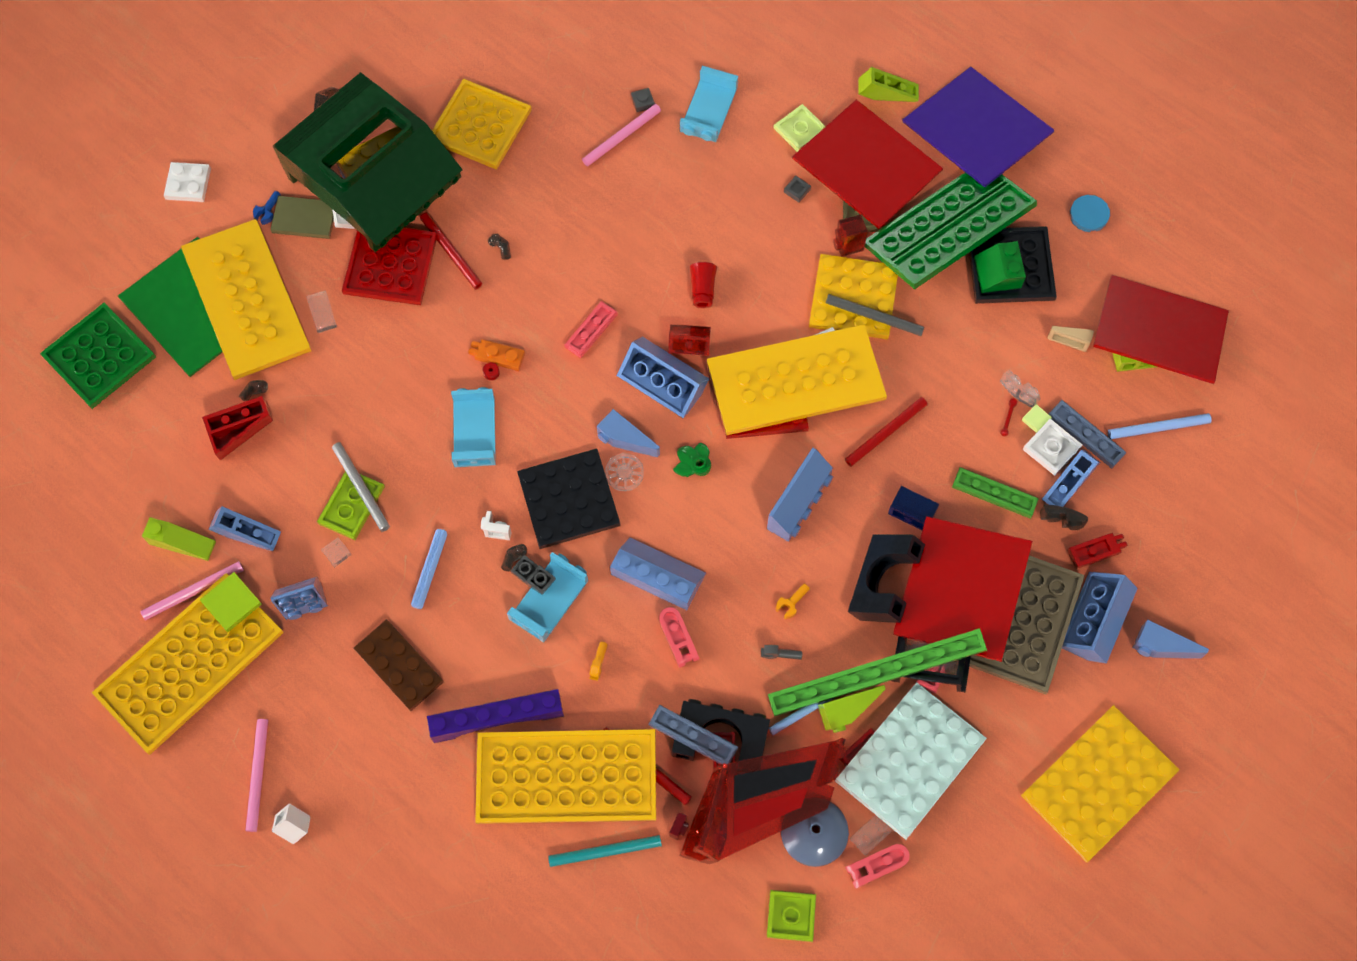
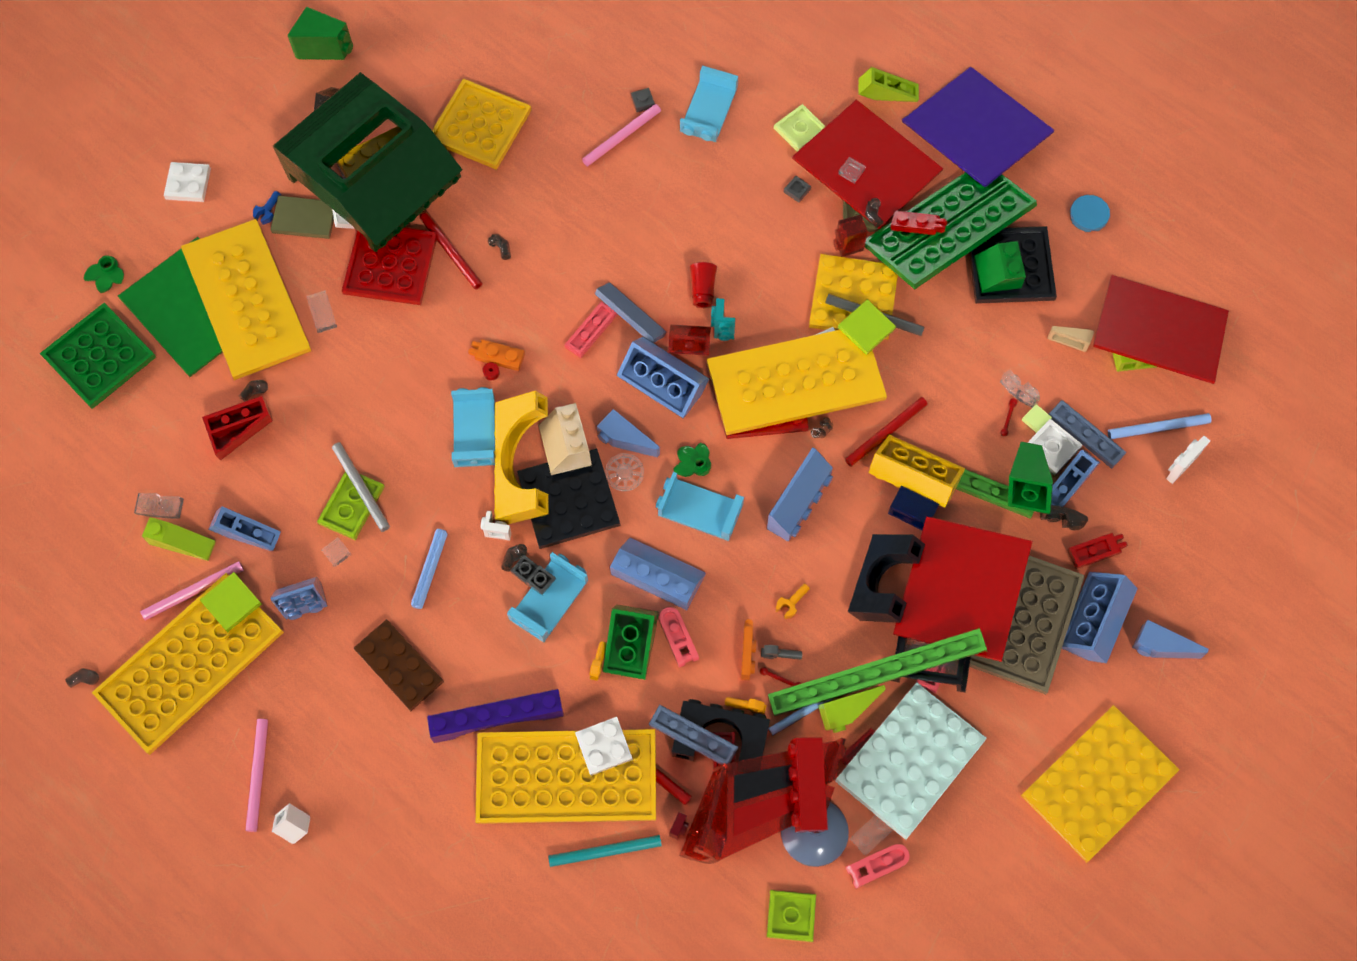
none -> clear smoke arm [65,668,99,688]
none -> green plate [83,256,124,293]
none -> clear slope [134,493,184,519]
none -> green slope [287,7,353,60]
none -> yellow arch [494,391,549,525]
none -> tan slope [538,403,592,475]
none -> white plate [575,717,633,776]
none -> sand blue tile [595,282,666,343]
none -> green slope [603,604,659,680]
none -> medium azure panel [656,472,744,541]
none -> teal bracket [711,298,735,341]
none -> light orange bar [725,697,767,714]
none -> orange hinge [741,619,757,681]
none -> red hinge [760,667,802,686]
none -> red brick [788,737,828,832]
none -> clear smoke arm [811,417,833,438]
none -> clear tile [838,157,866,183]
none -> lime tile [838,299,896,355]
none -> clear smoke arm [865,198,883,228]
none -> yellow slope [868,435,965,508]
none -> red hinge [891,211,947,235]
none -> green slope [1008,442,1053,514]
none -> white plate [1166,436,1210,484]

